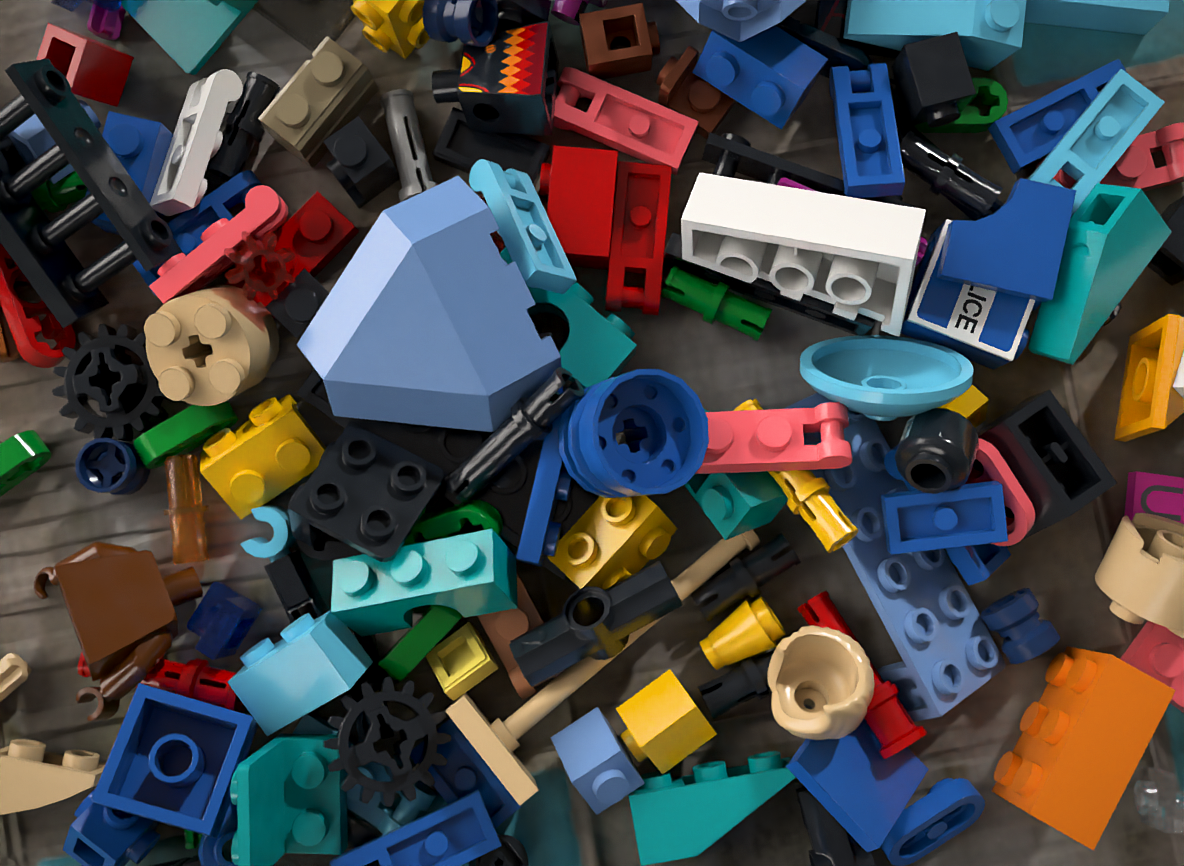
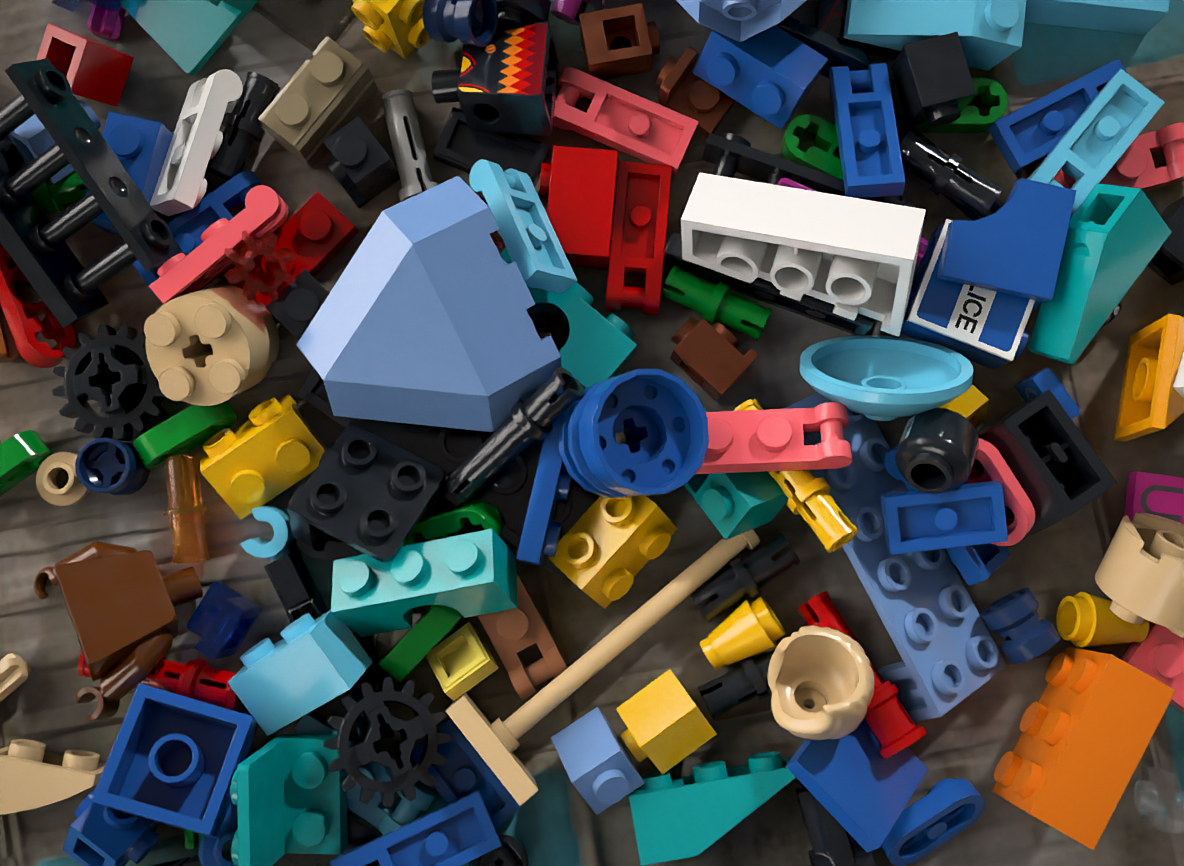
black piece [509,561,683,687] -> none
none -> tan plate [36,452,90,506]
none -> copper brick [670,316,759,402]
none -> green beam [781,114,843,180]
none -> blue tile [1014,368,1080,419]
none -> yellow cone [1056,592,1149,647]

